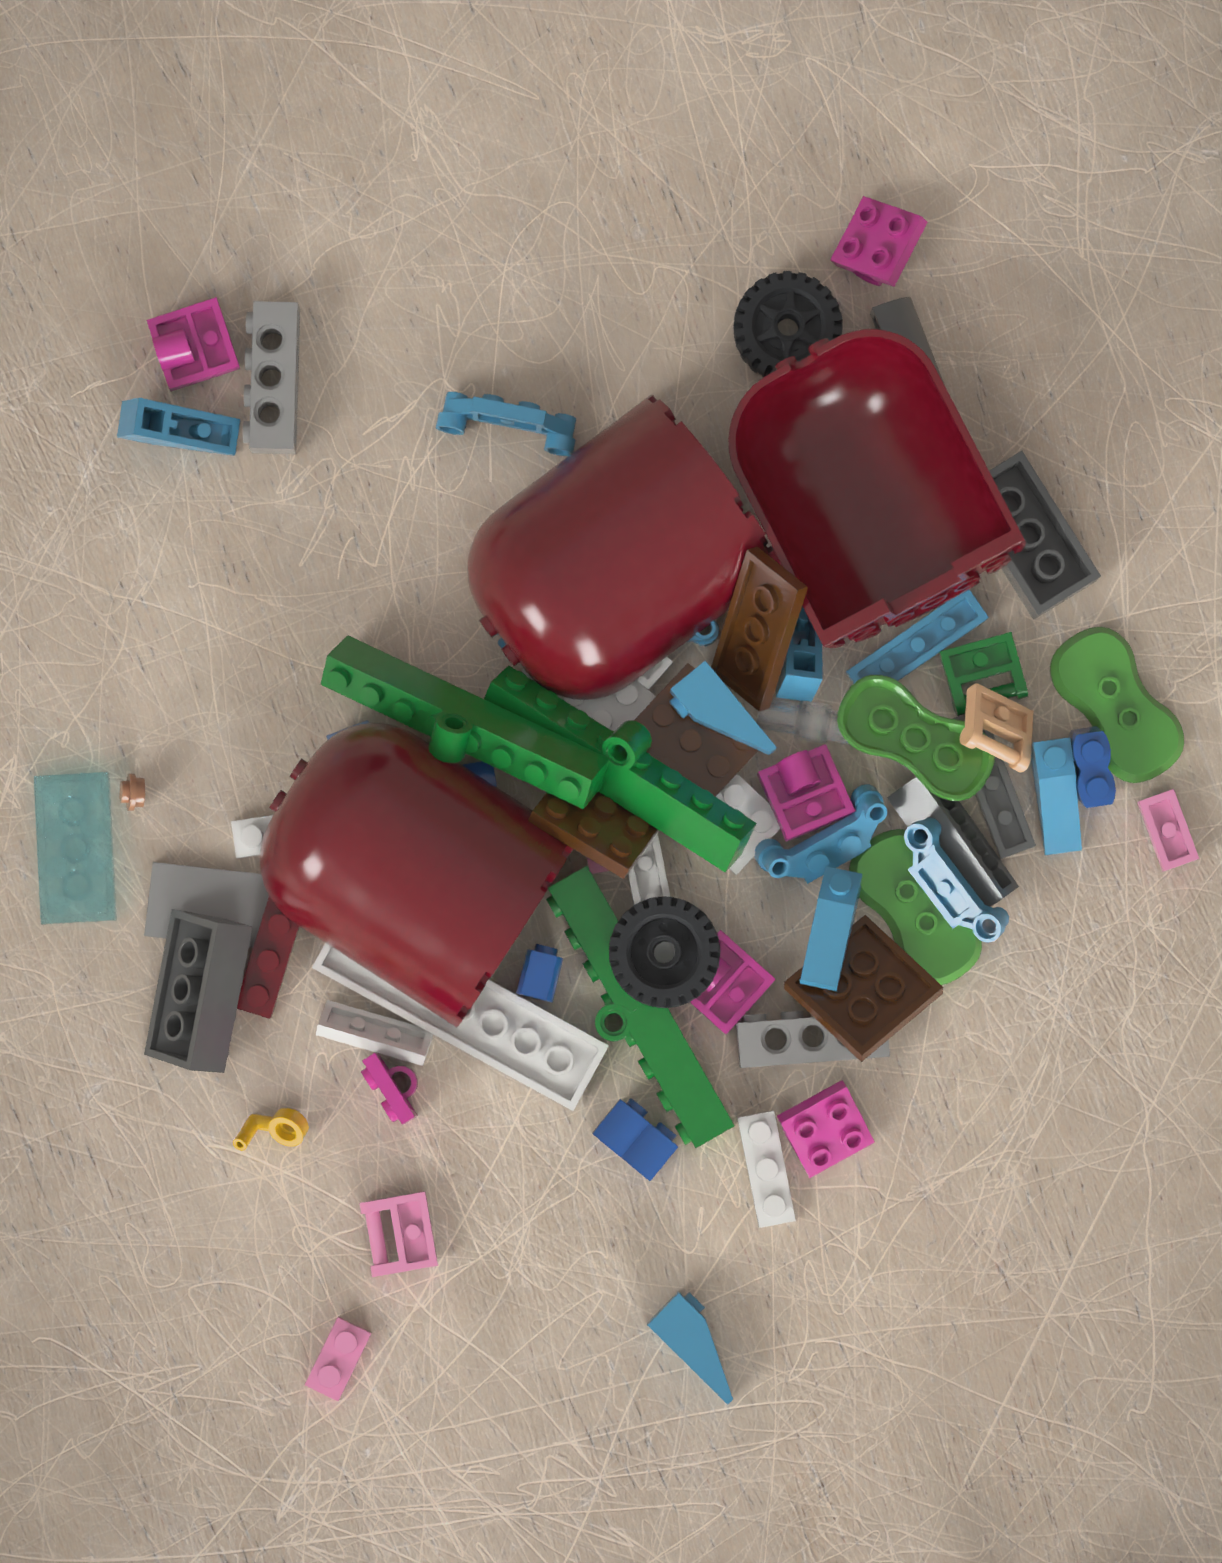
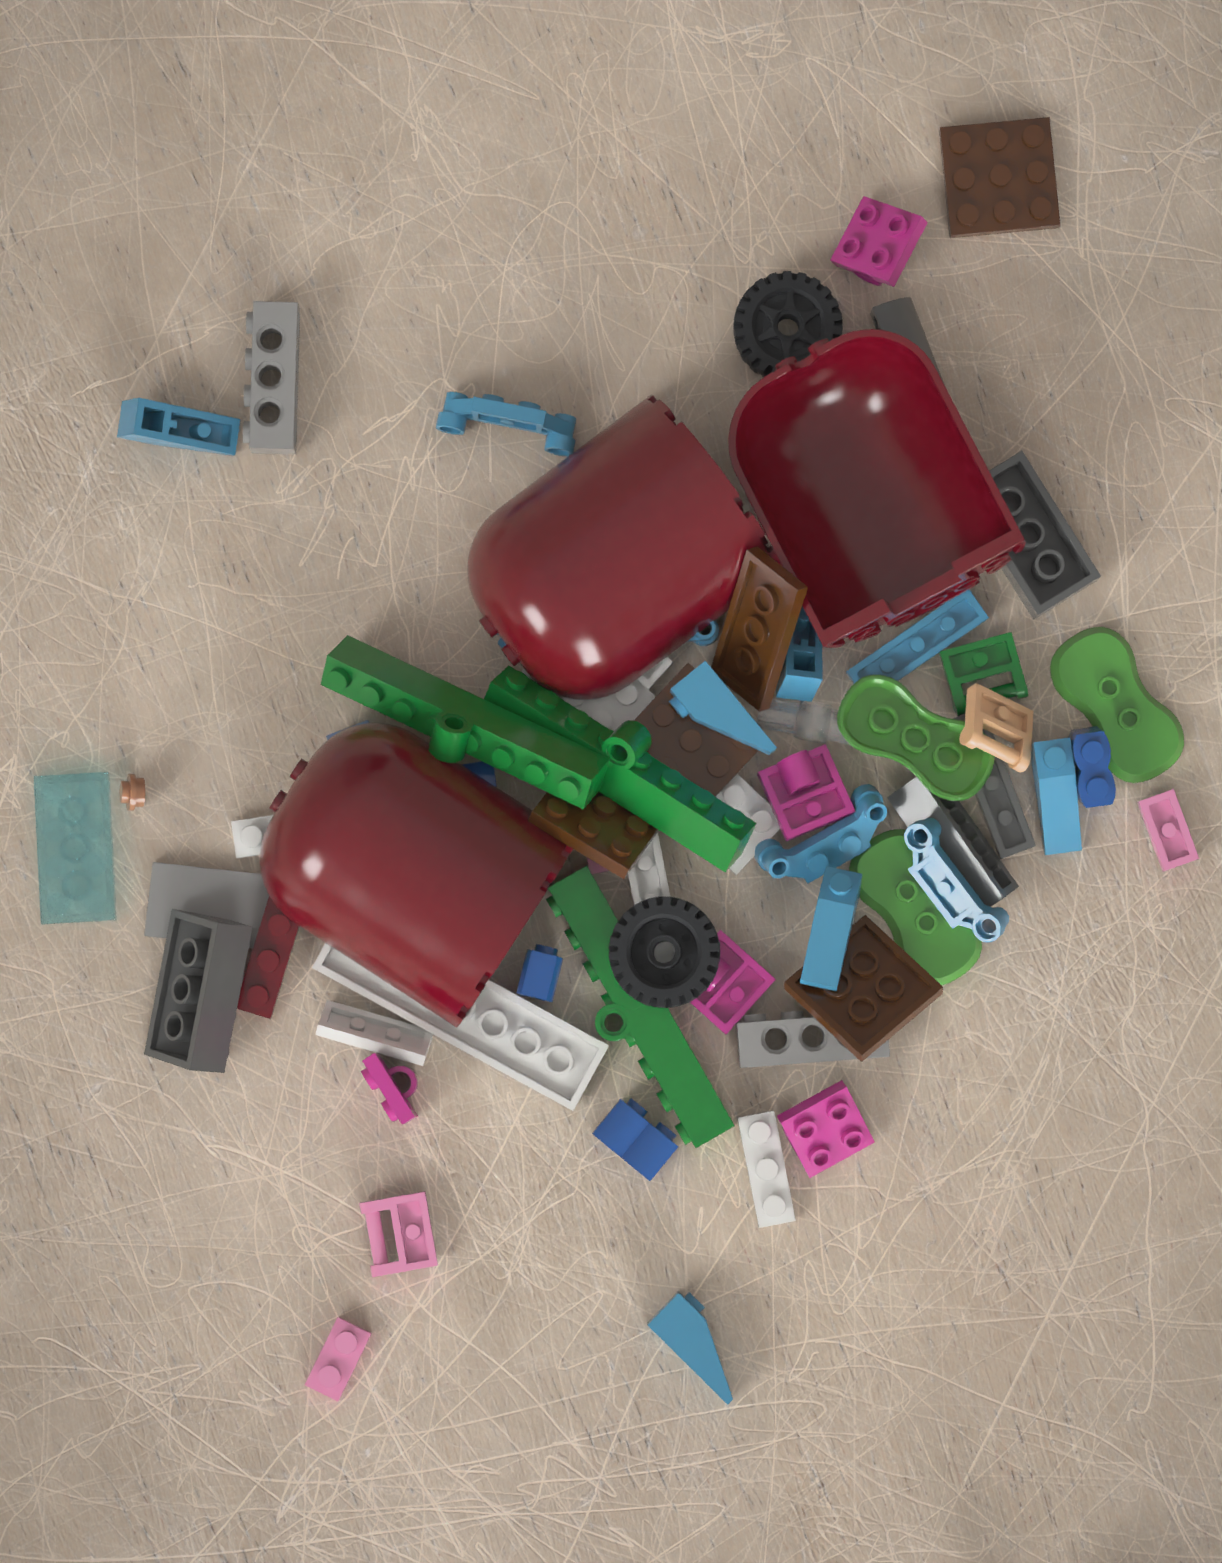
dark pink plate [146,297,240,392] -> none
yellow plate [233,1108,309,1151] -> none
none -> reddish brown plate [939,117,1060,238]

